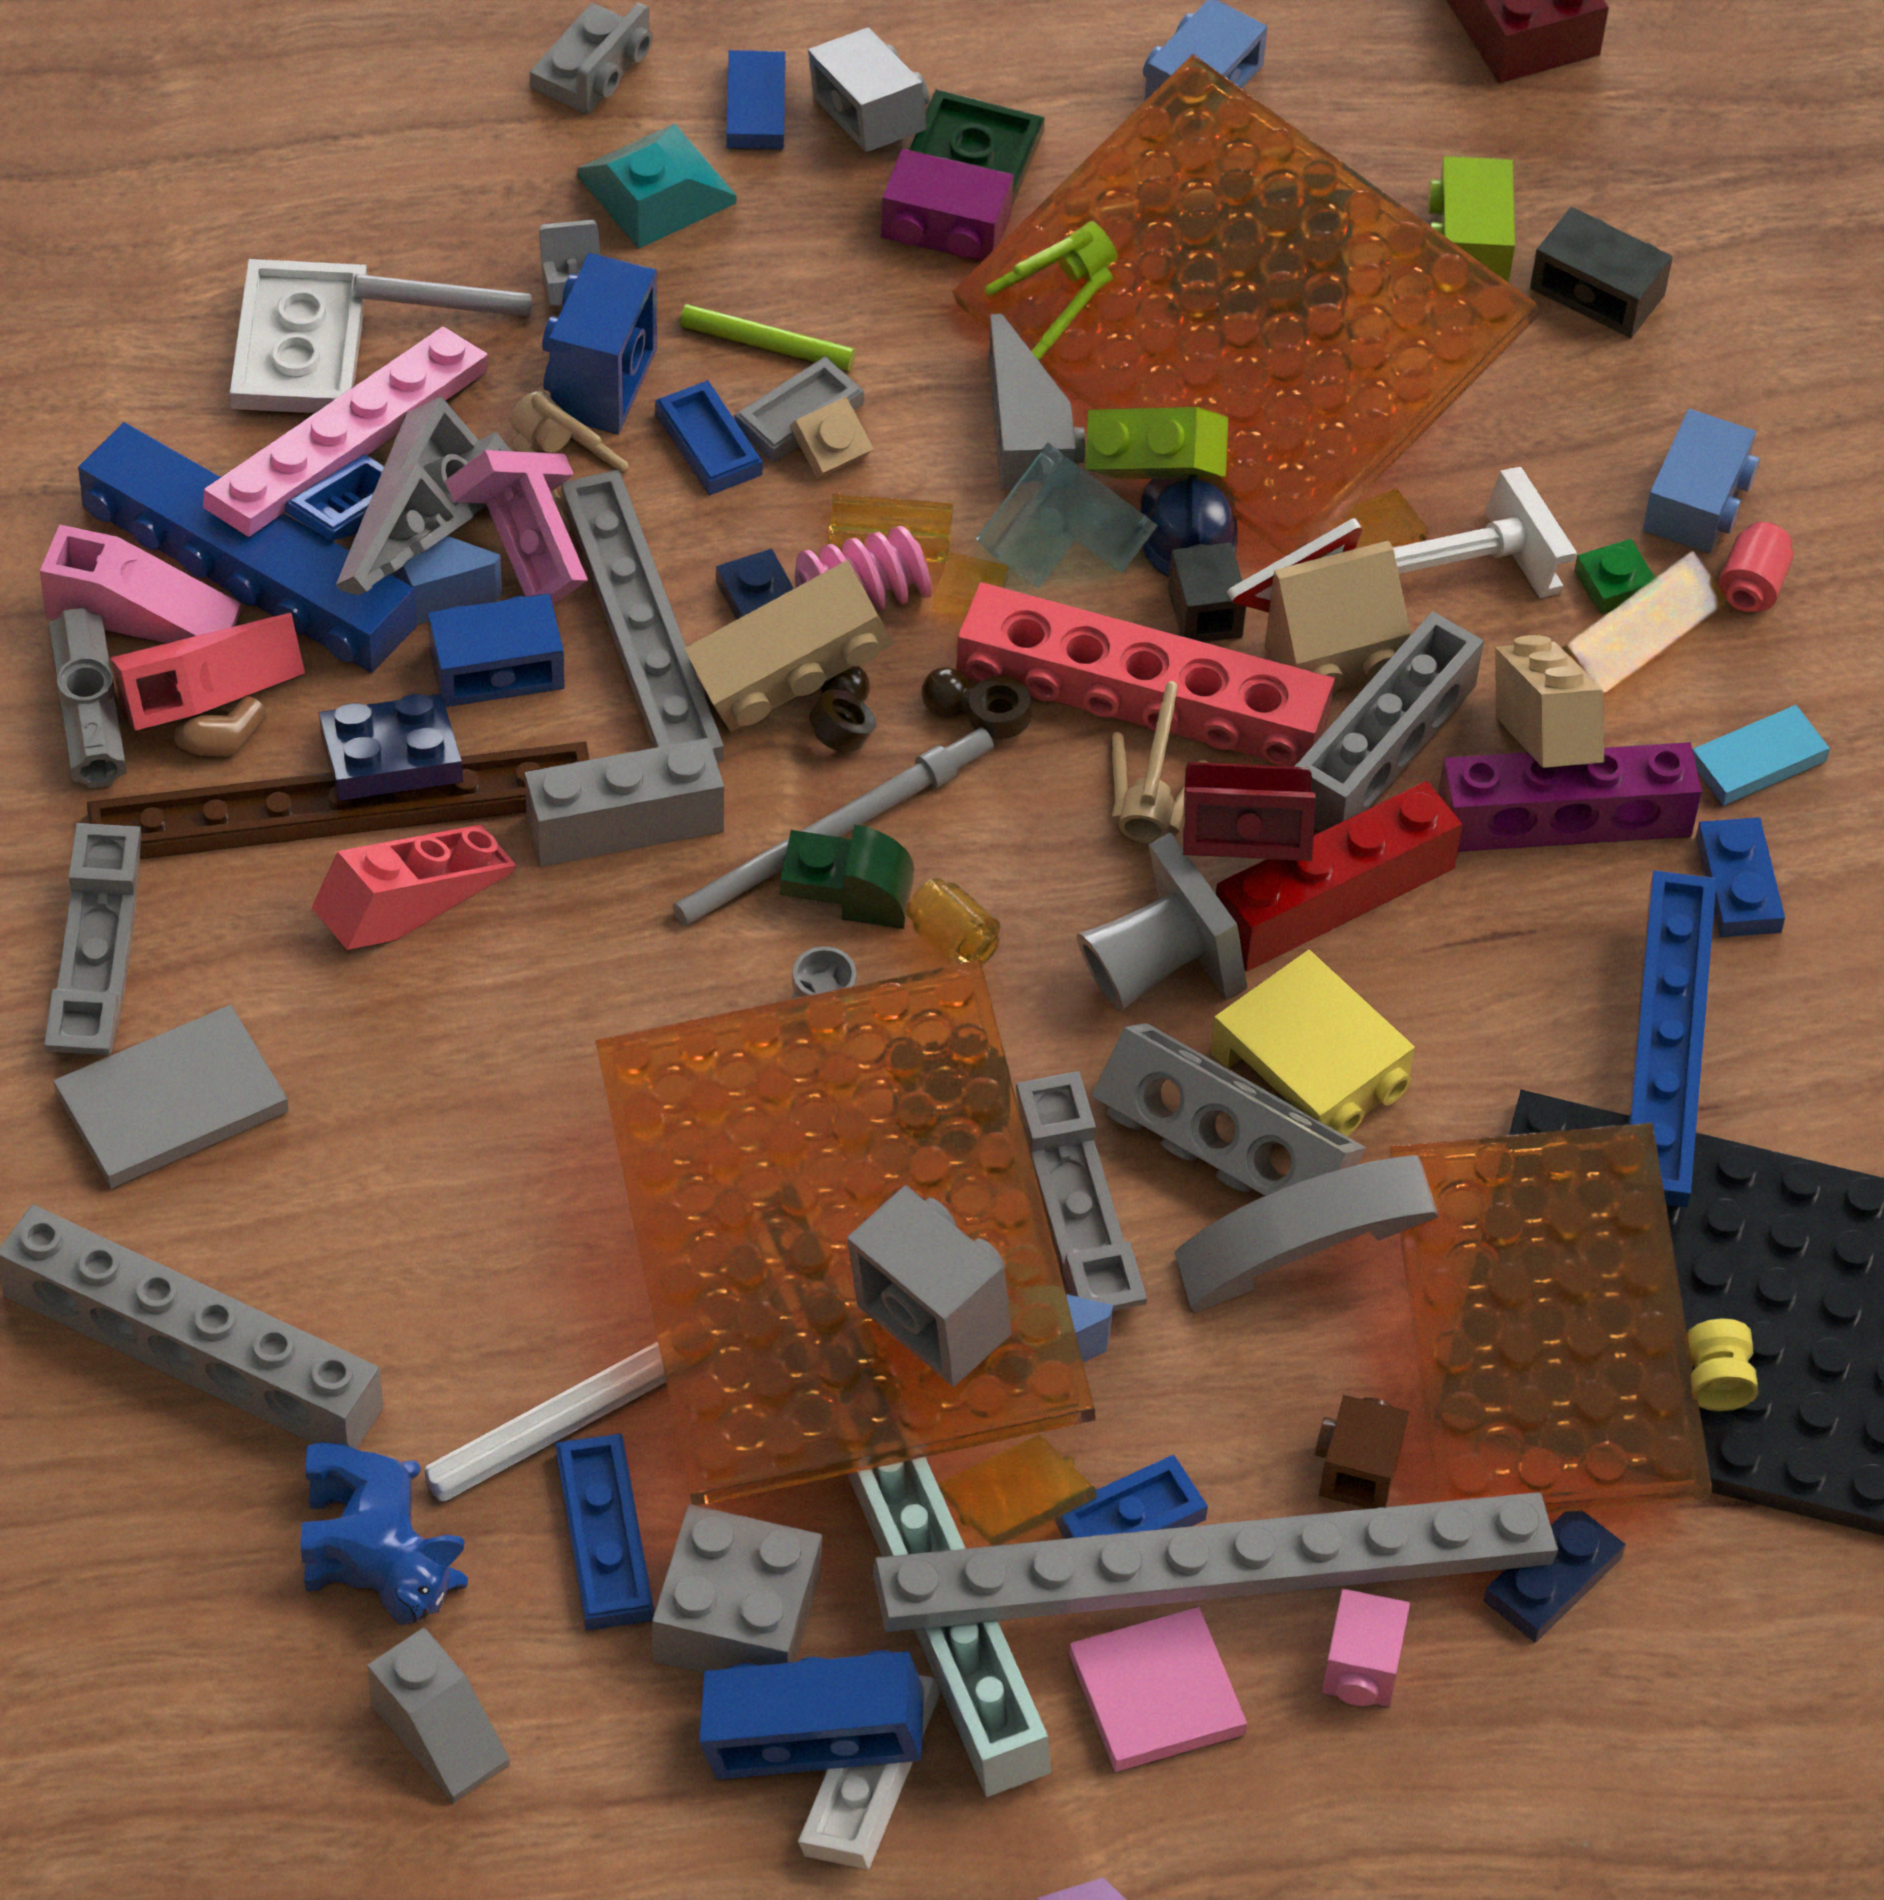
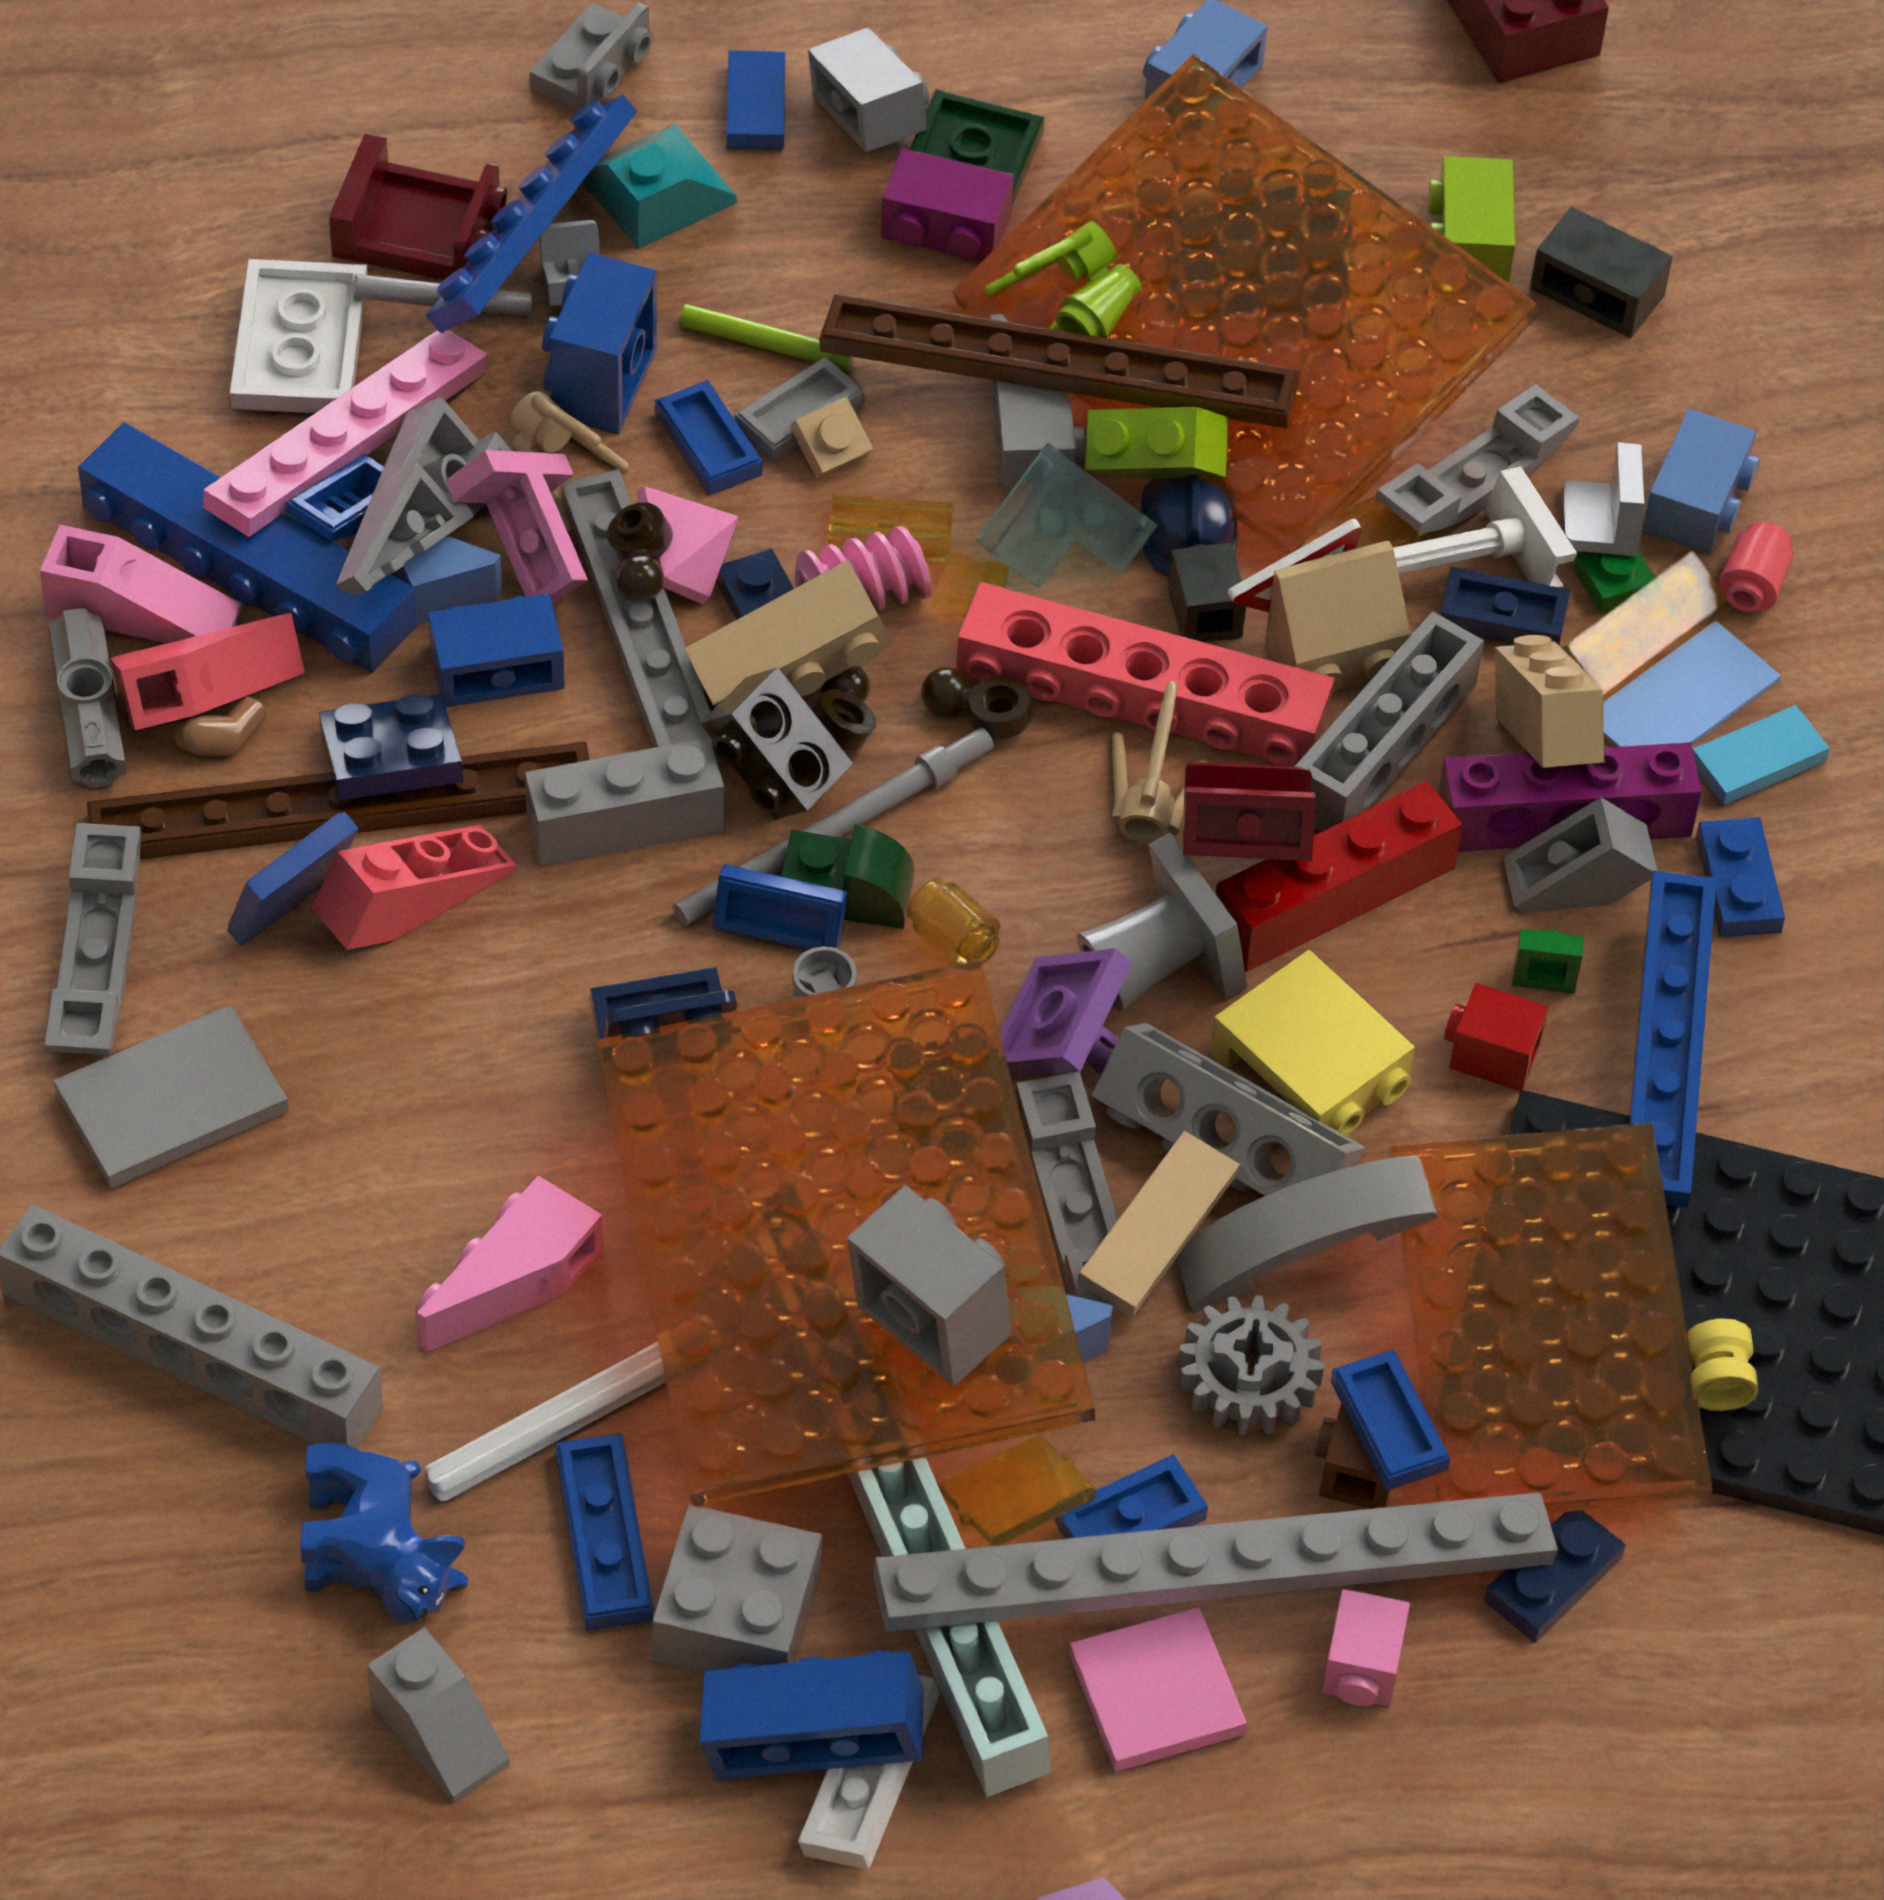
none -> tile [227,812,359,947]
none -> dark red panel [329,133,507,280]
none -> bright pink slope [415,1175,603,1353]
none -> blue plate [426,94,637,333]
none -> dark blue bracket [589,967,737,1071]
none -> dark brown plate [607,502,673,603]
none -> bright pink slope [637,486,739,604]
none -> dark brown brick [700,667,853,820]
none -> blue tile [712,864,848,950]
none -> reddish brown tile [819,294,1300,429]
none -> medium lavender tile [990,948,1133,1078]
none -> lime cone [1056,264,1142,338]
none -> tan tile [1077,1130,1240,1318]
none -> light grey gear [1177,1295,1324,1435]
none -> blue tile [1330,1349,1450,1491]
none -> light grey slope [1375,384,1580,532]
none -> dark blue plate [1440,567,1571,646]
none -> red brick [1444,983,1549,1091]
none -> light grey slope [1503,797,1658,912]
none -> green plate [1512,928,1584,994]
none -> light grey panel [1562,442,1644,556]
none -> light blue piece [1603,621,1781,747]

